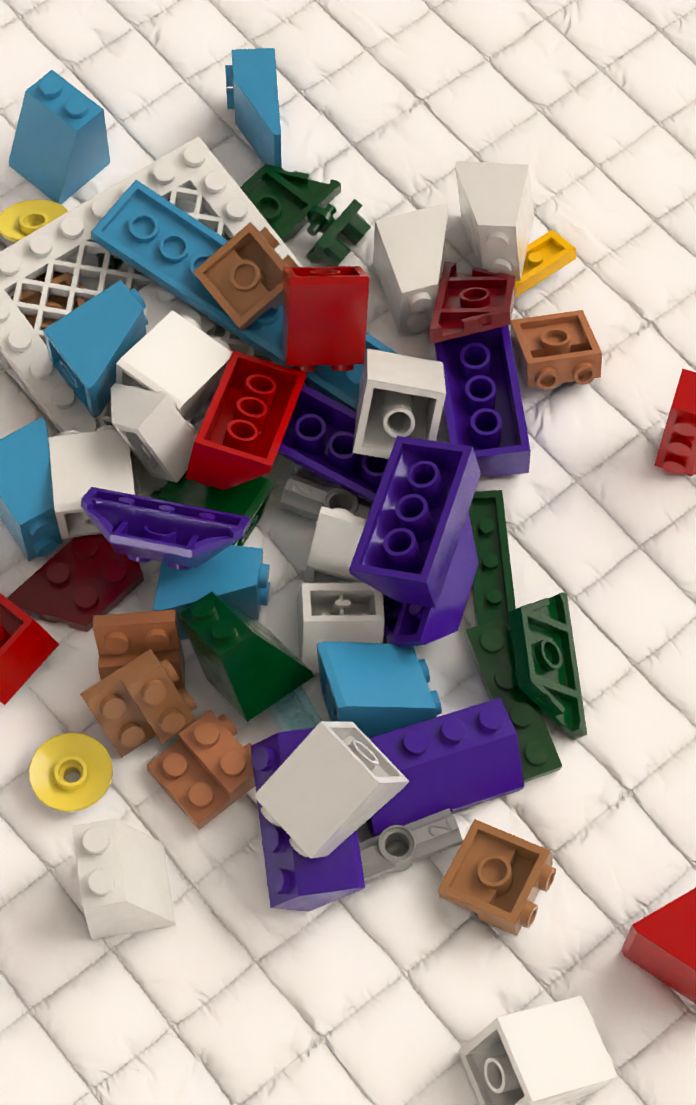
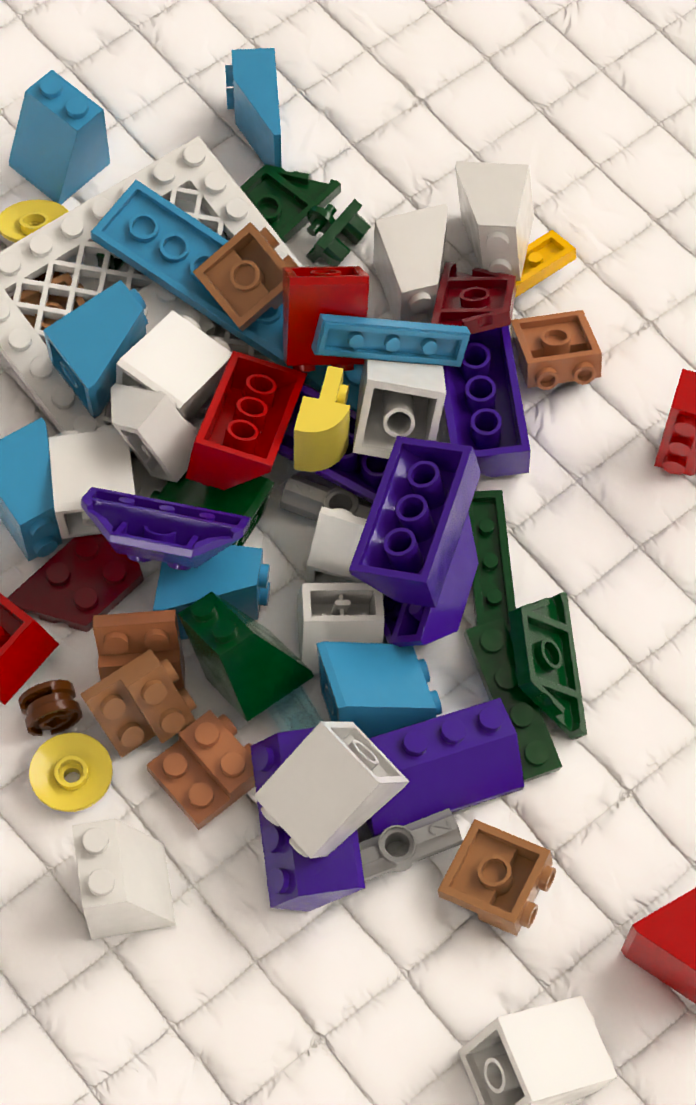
none -> reddish brown wheel [18,679,83,736]
none -> light yellow brick [294,366,350,472]
none -> dark azure tile [311,314,471,367]

